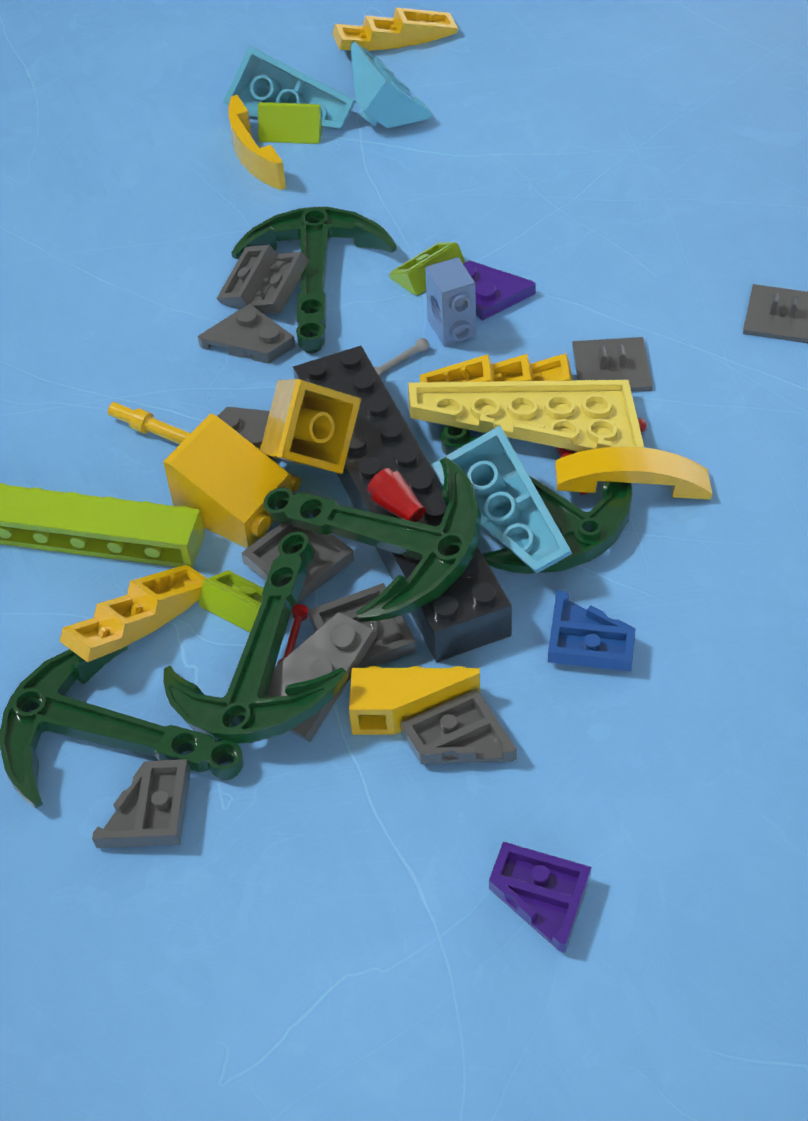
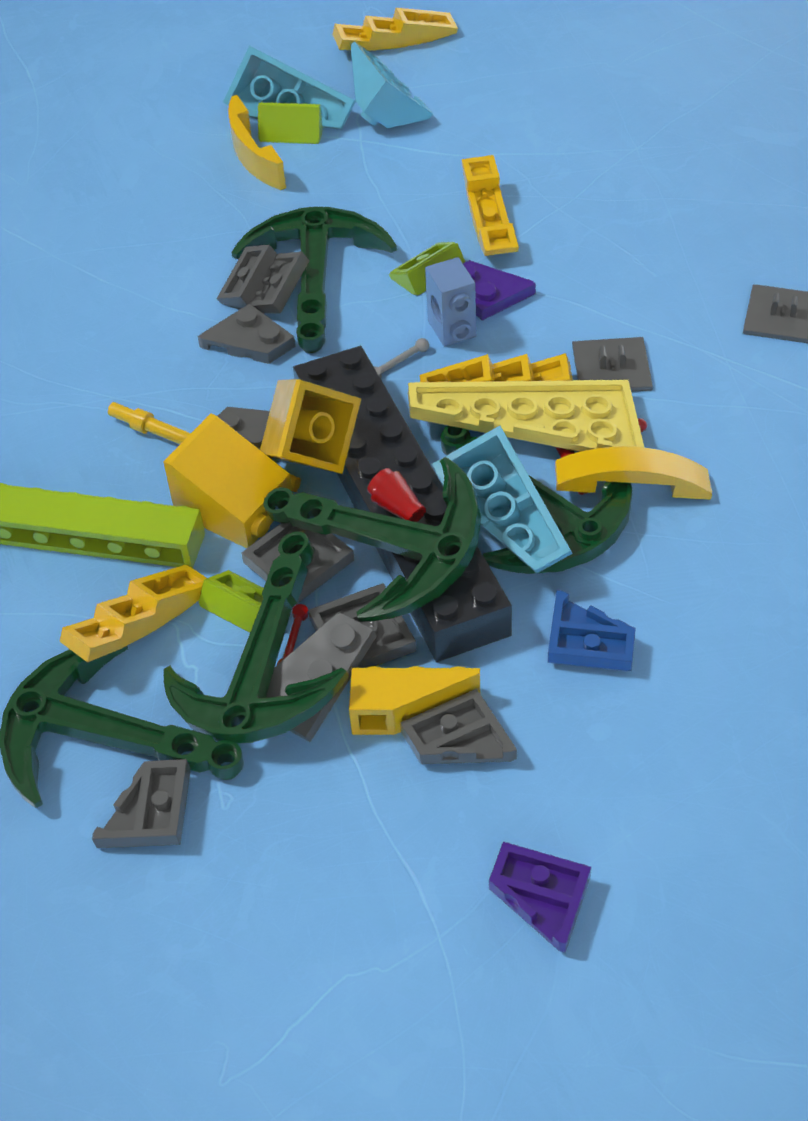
none -> yellow slope [462,155,519,256]

